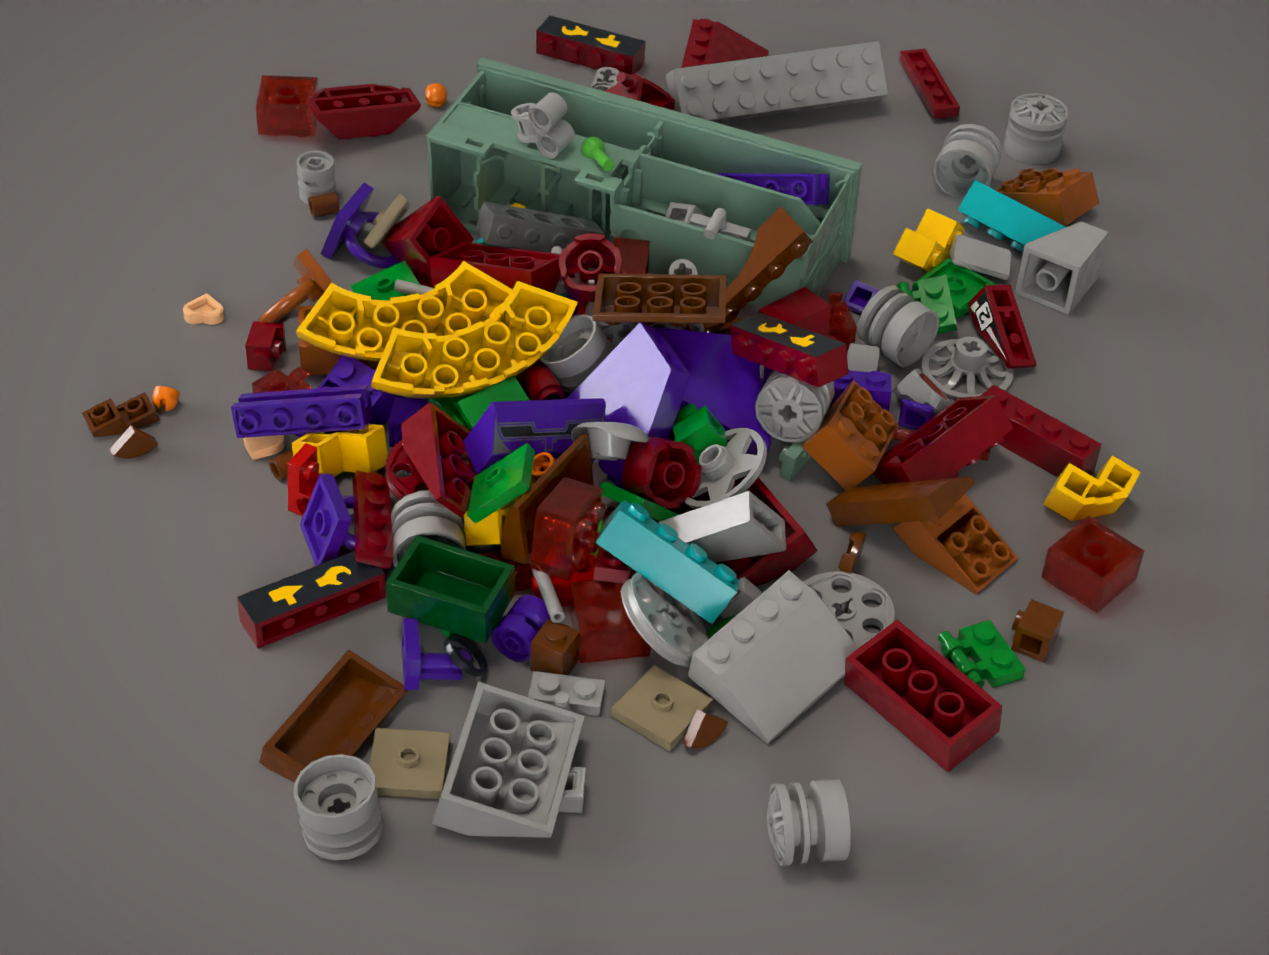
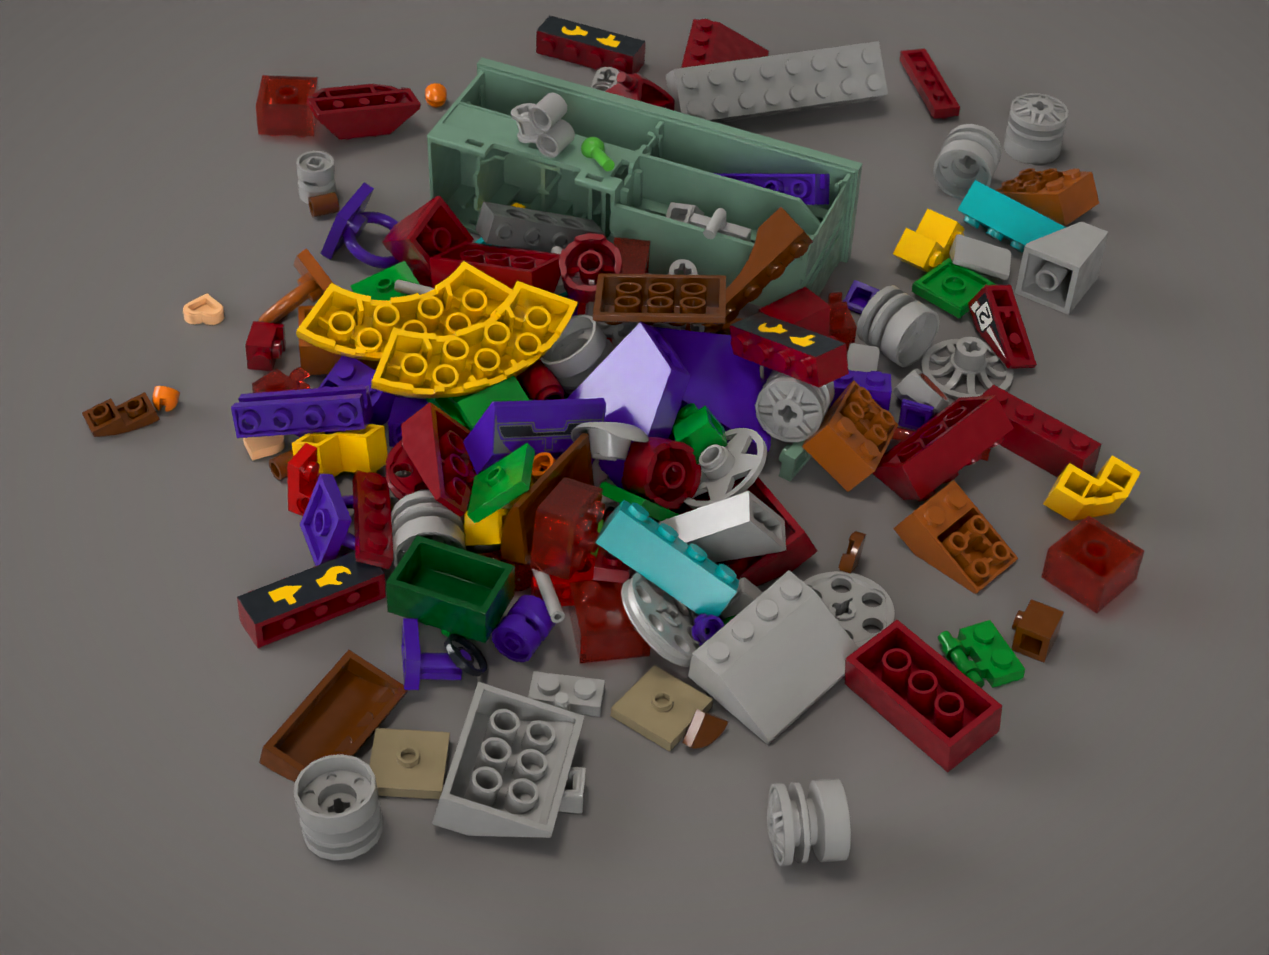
reddish brown tile [110,426,158,459] -> none
dark tan plate [363,193,410,252] -> none
reddish brown brick [530,619,580,675] -> none
reddish brown slope [826,477,975,527] -> none
green plate [897,275,958,334] -> none
none -> dark purple plate [691,613,724,646]

